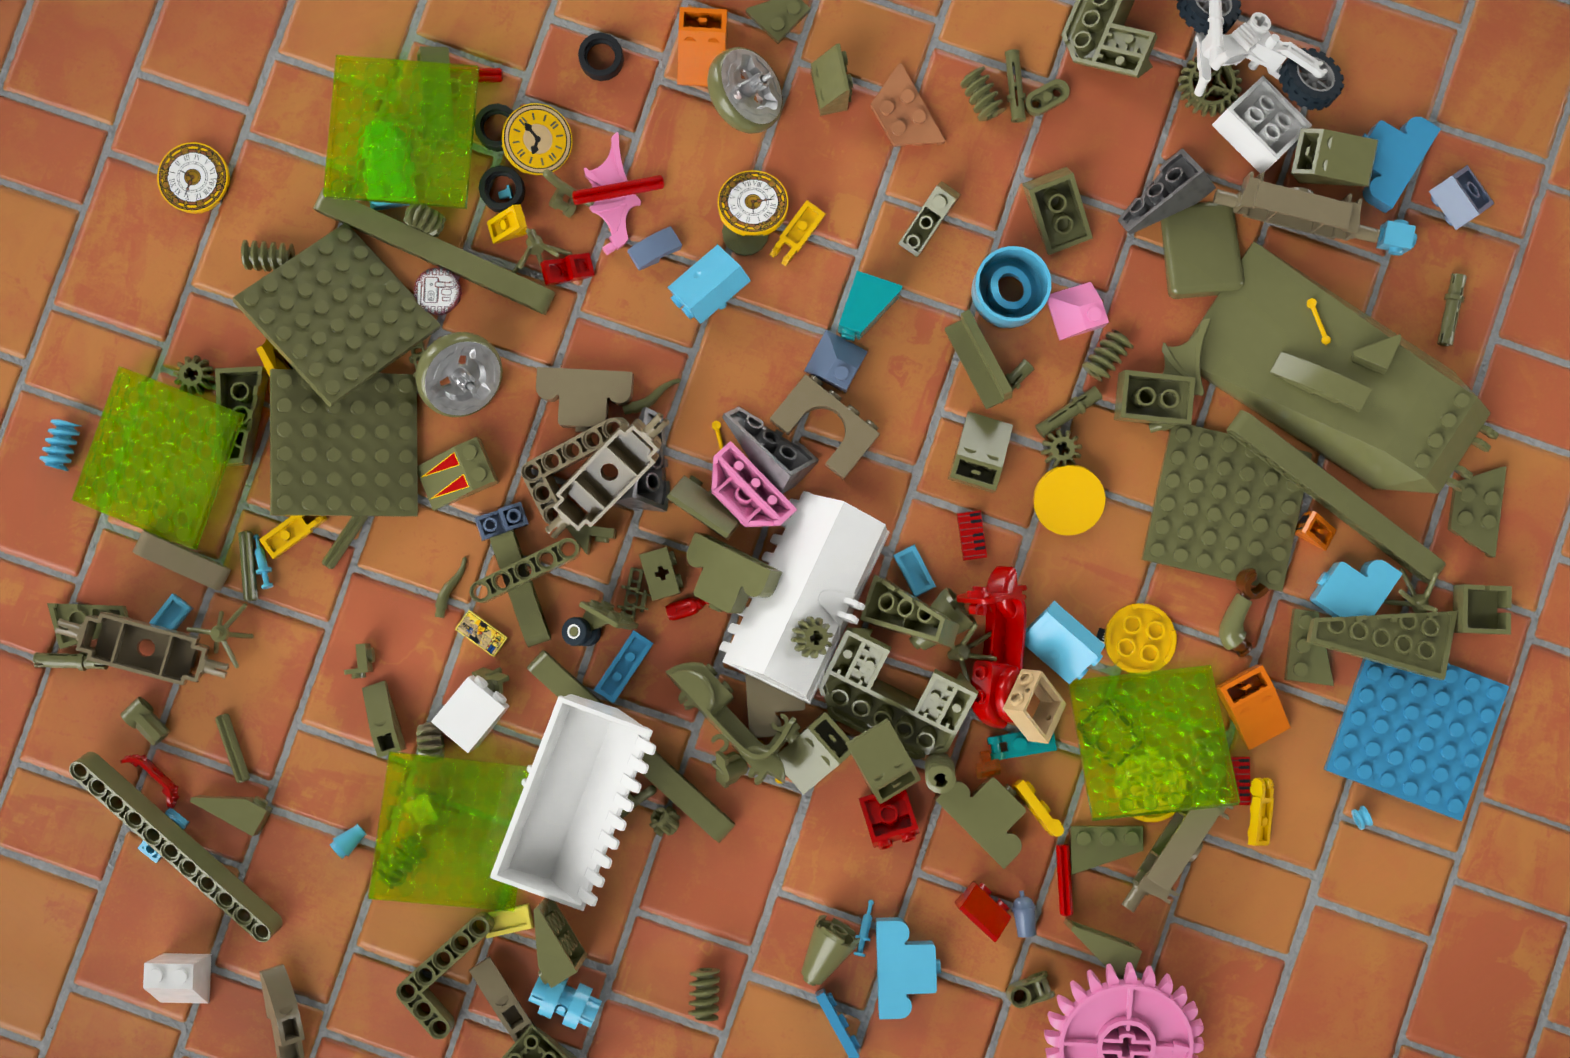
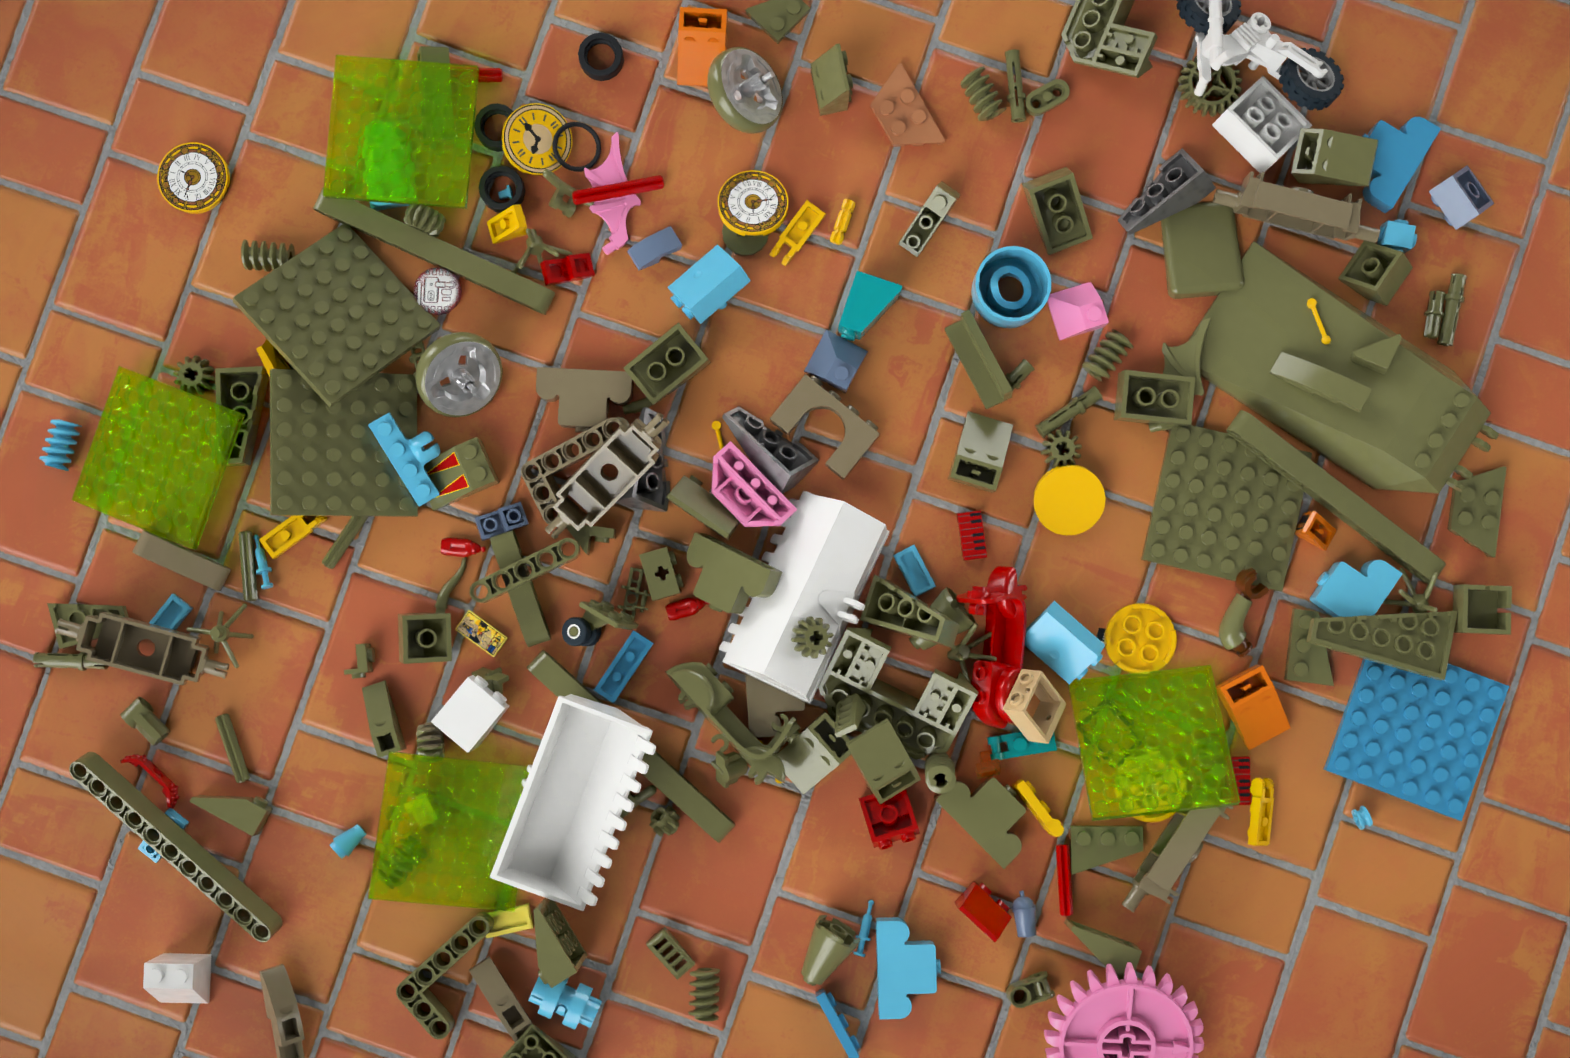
none -> medium azure plate [368,412,441,507]
none -> olive slope [398,613,452,664]
none -> red piece [441,537,486,557]
none -> black tyre [552,122,601,172]
none -> olive slope [623,322,711,405]
none -> olive slope [646,927,696,980]
none -> yellow axle [830,199,855,245]
none -> olive slope [834,693,866,737]
none -> olive slope [1338,241,1413,306]
none -> olive axle [1424,291,1446,339]

